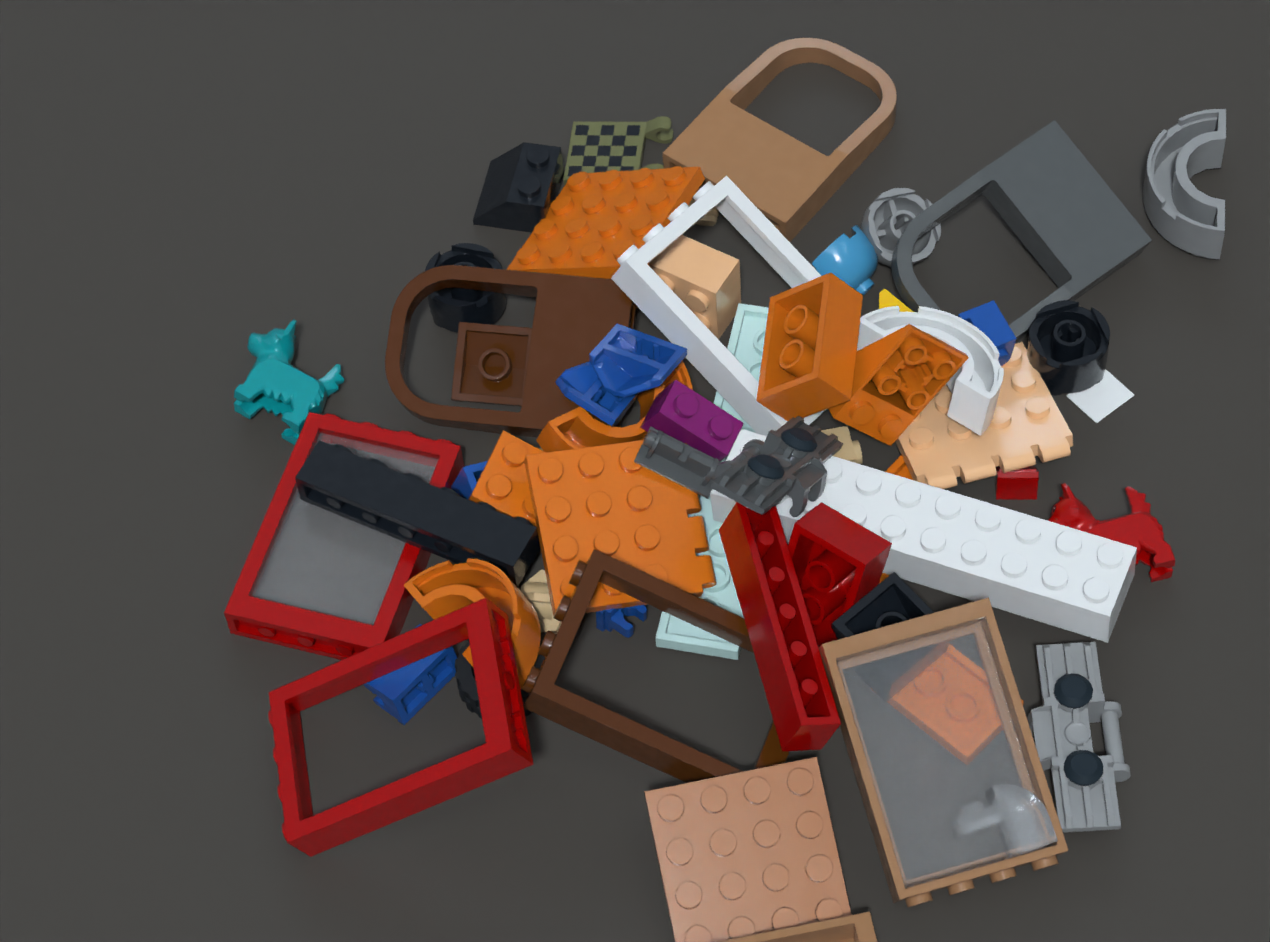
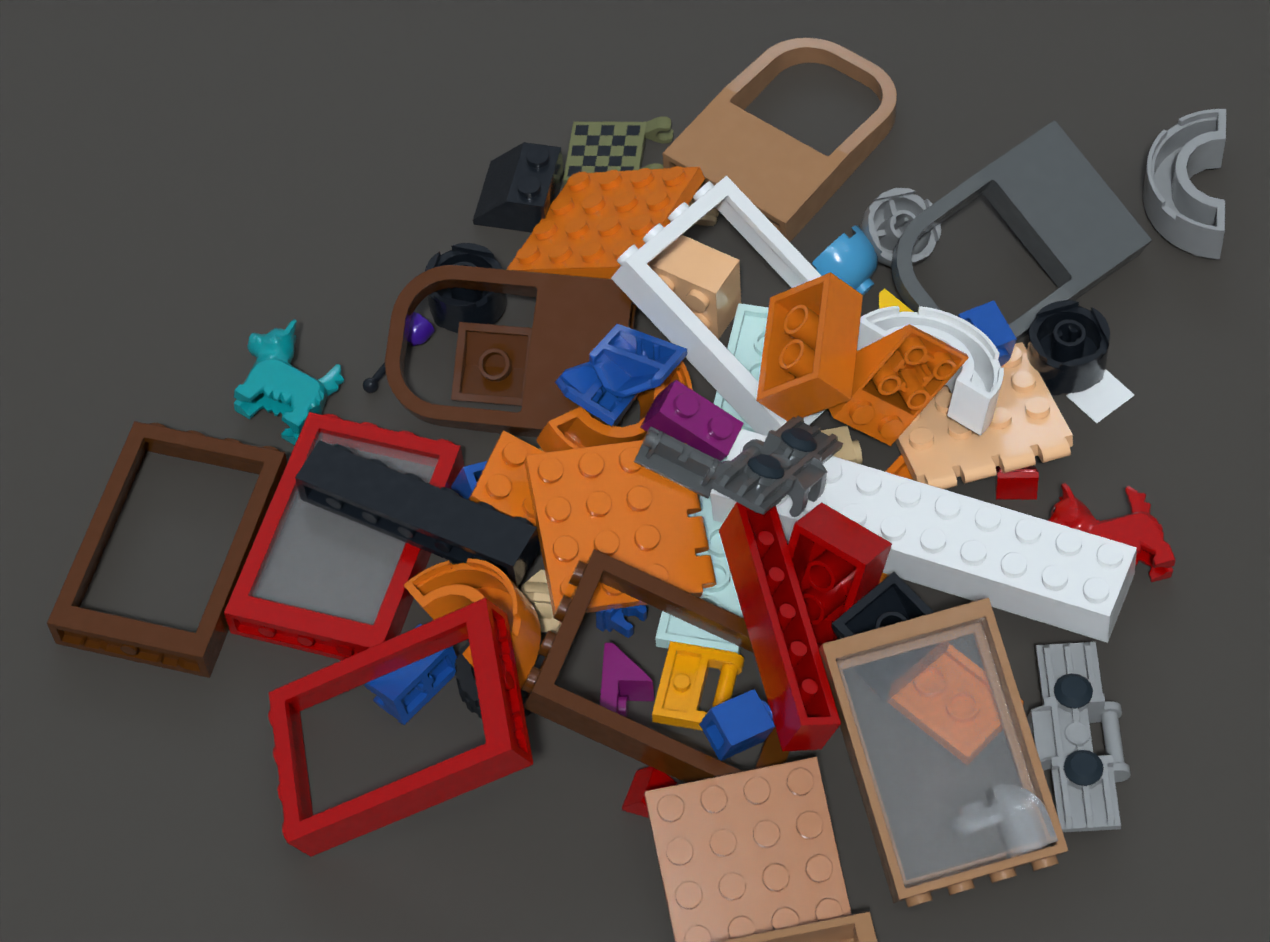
none -> reddish brown window [47,421,288,678]
none -> dark purple hinge [362,312,435,393]
none -> magenta slope [600,643,655,718]
none -> red slope [622,766,677,818]
none -> light orange plate [652,641,745,731]
none -> blue brick [699,689,775,761]

